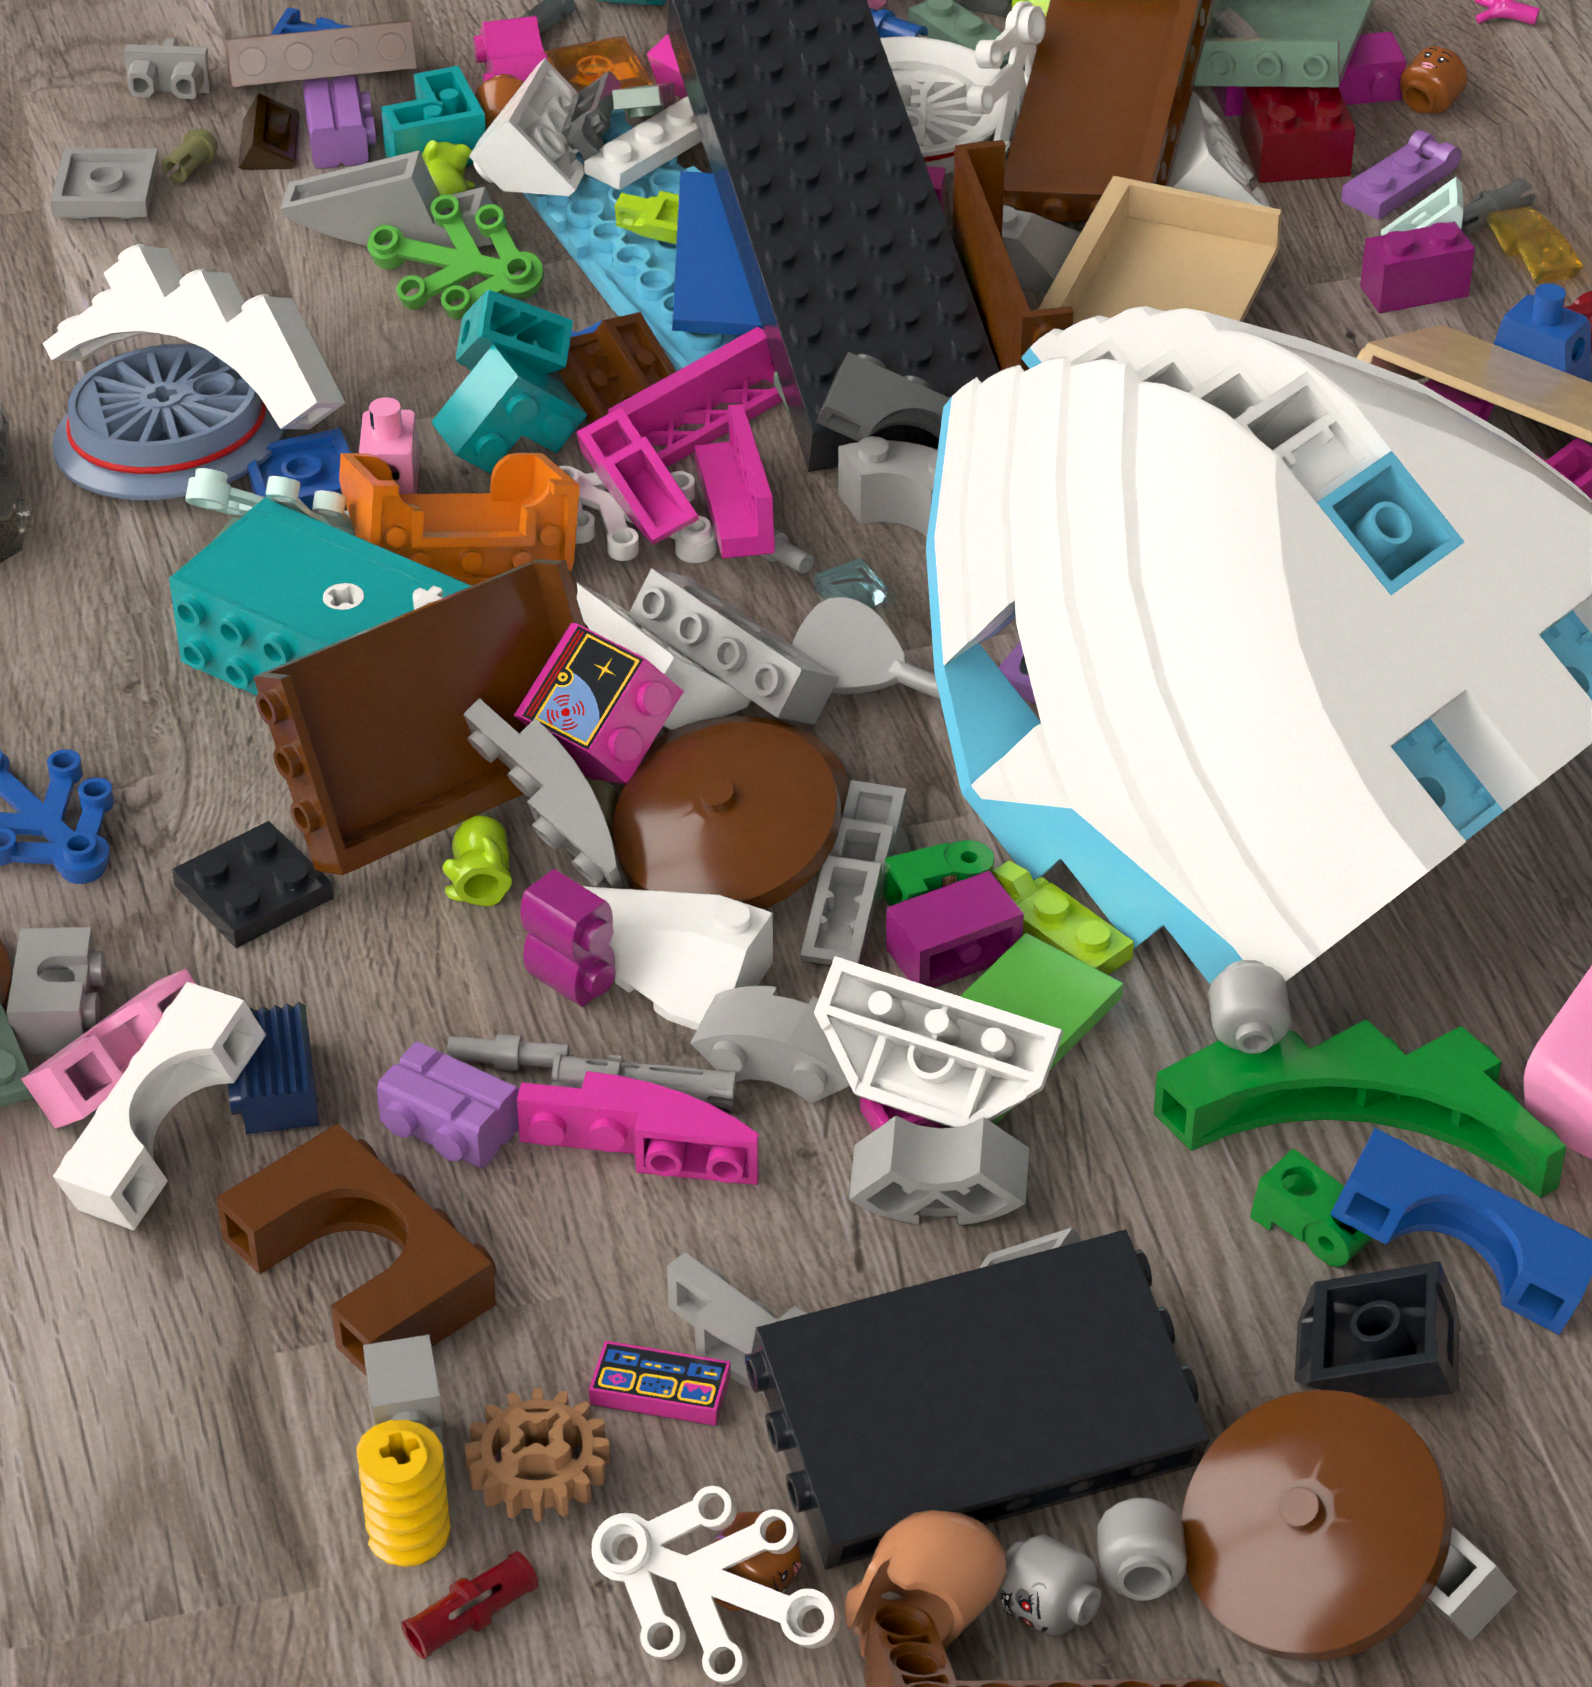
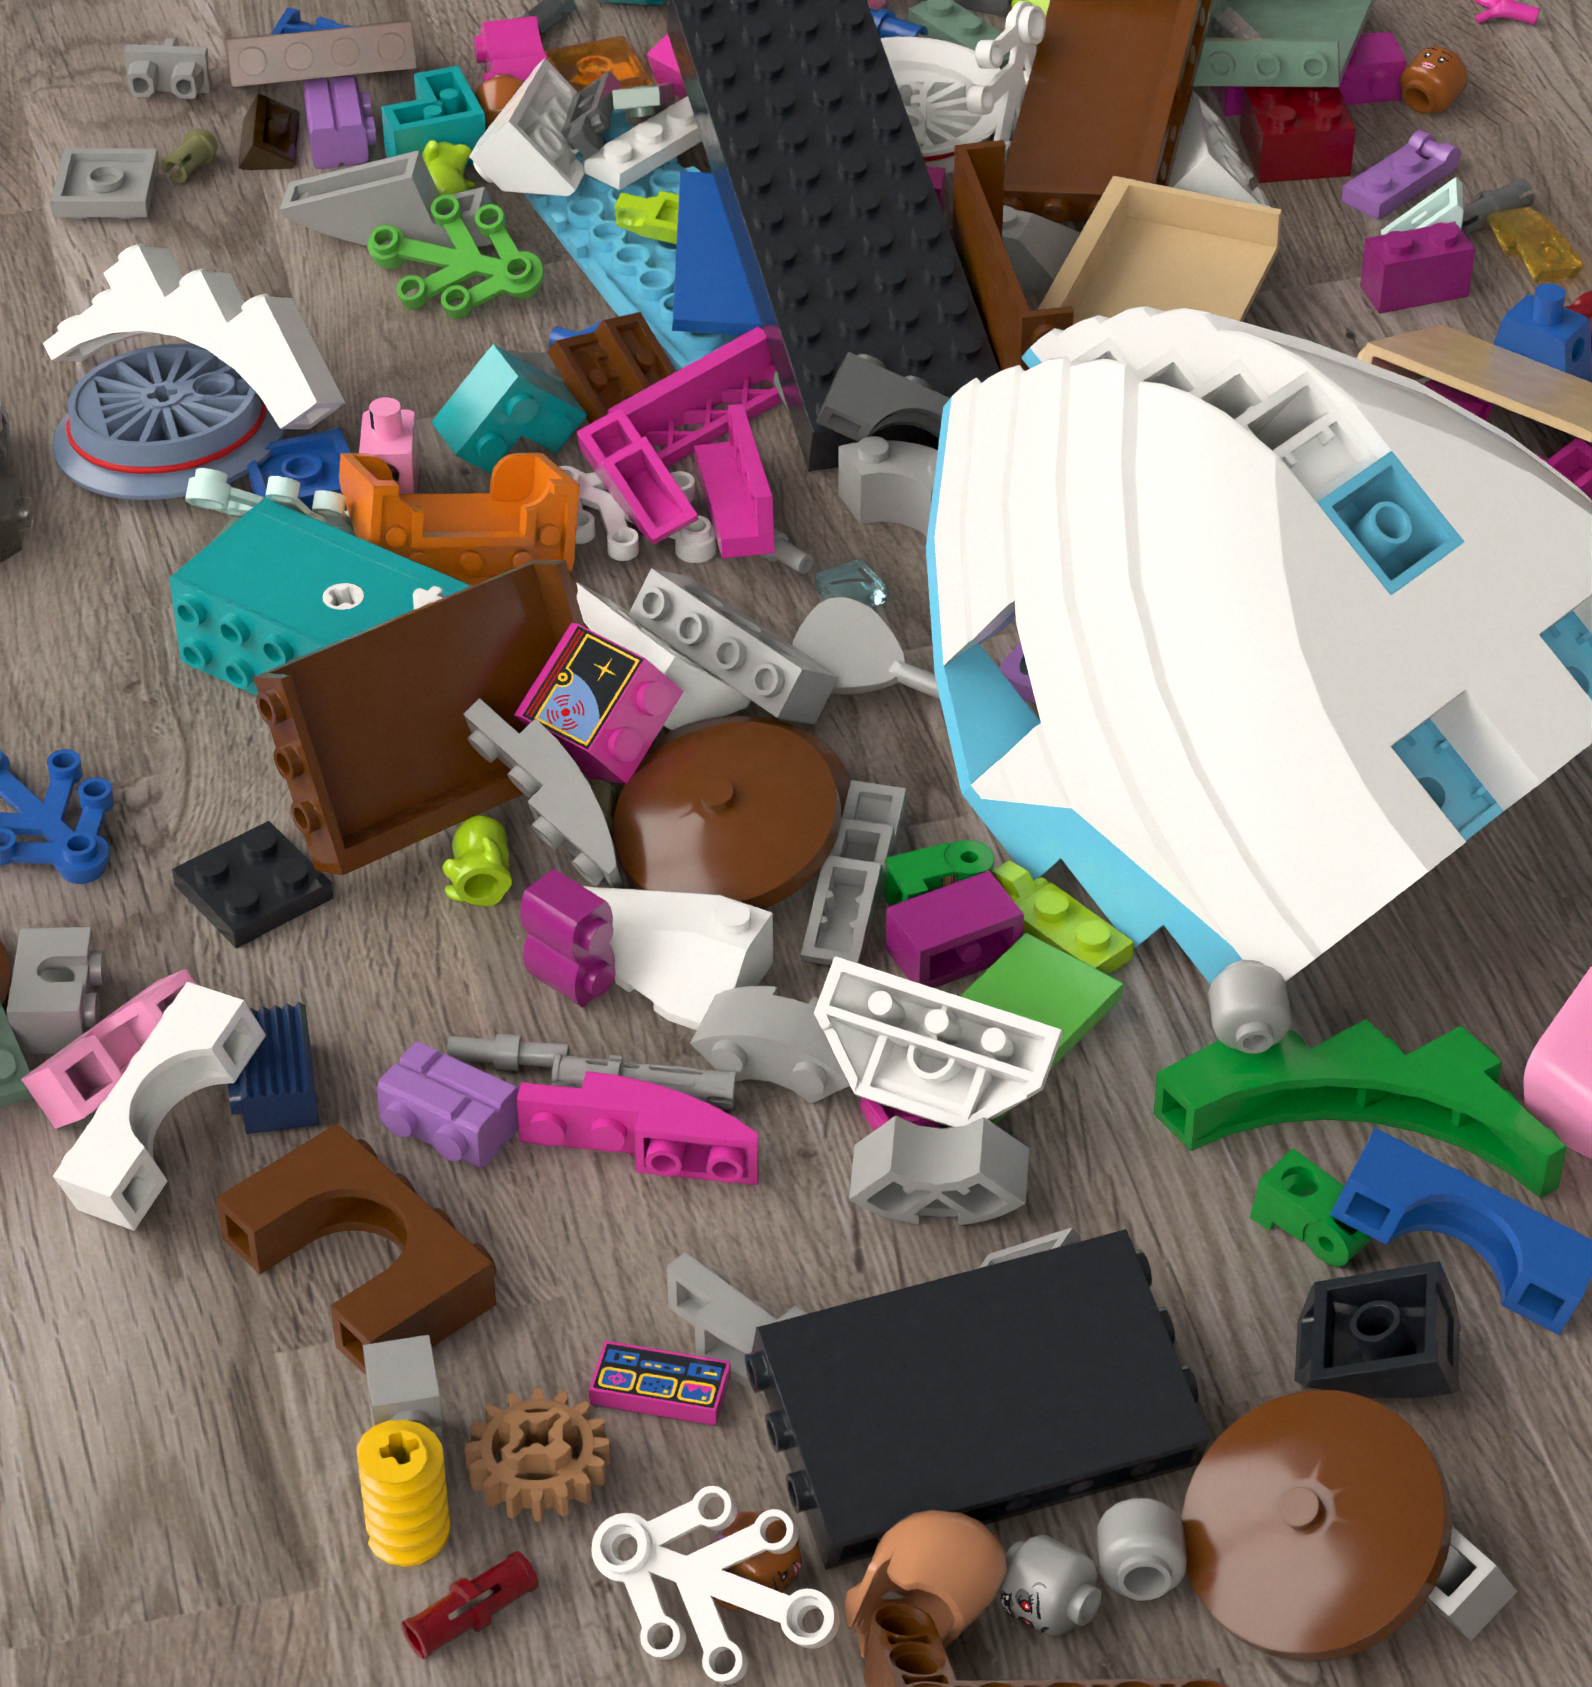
teal torso [455,290,573,374] -> none

